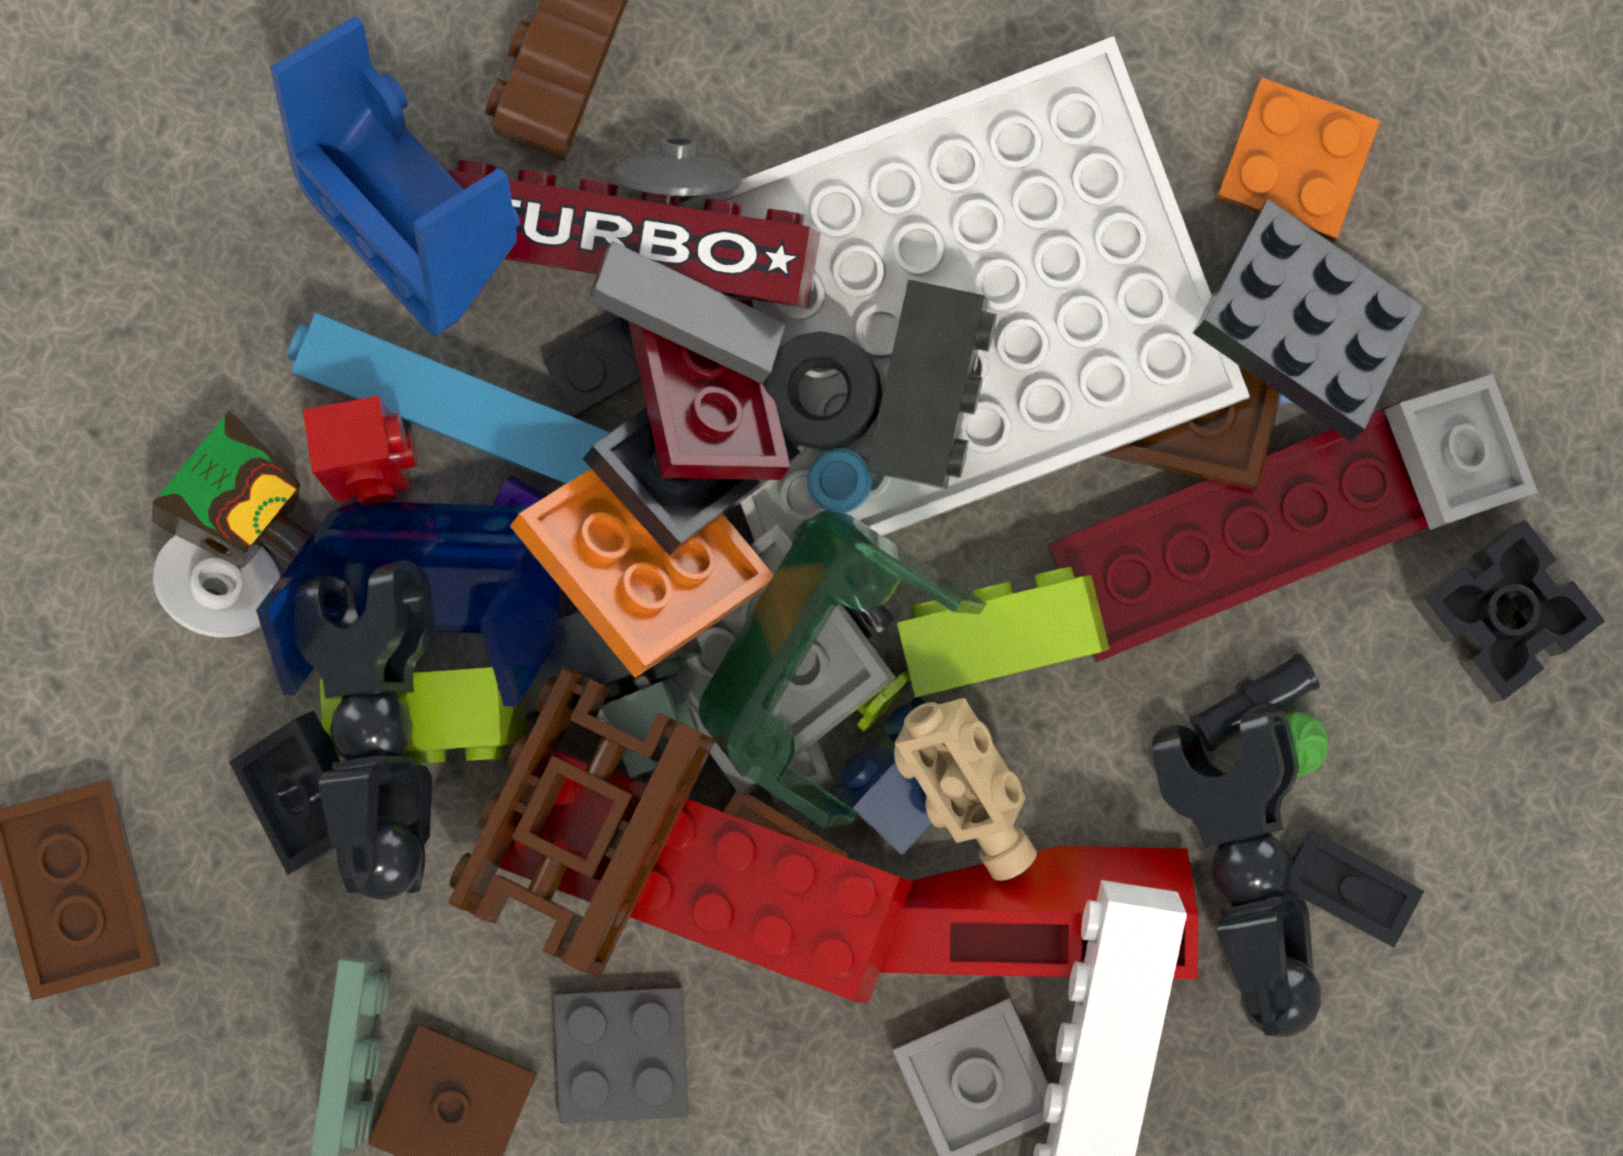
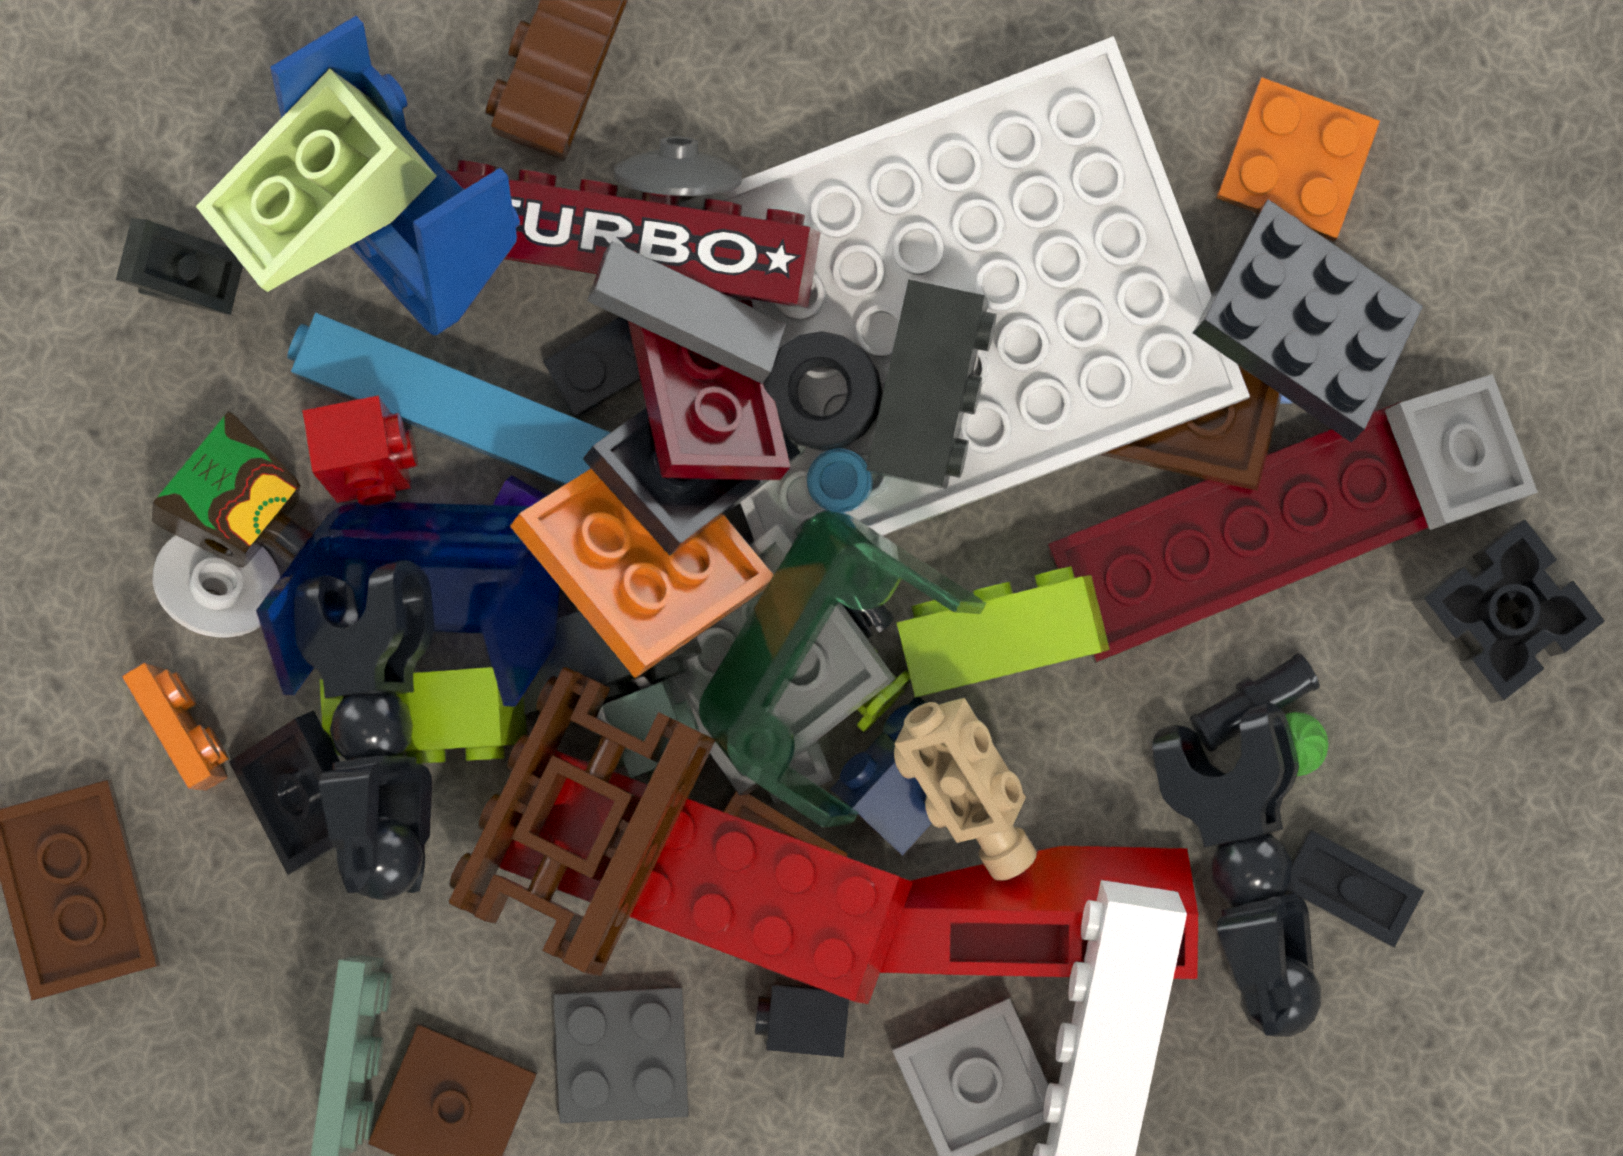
none -> pearl dark grey slope [116,218,243,315]
none -> orange plate [122,663,229,791]
none -> yellowish green slope [196,69,437,292]
none -> black brick [755,983,849,1058]

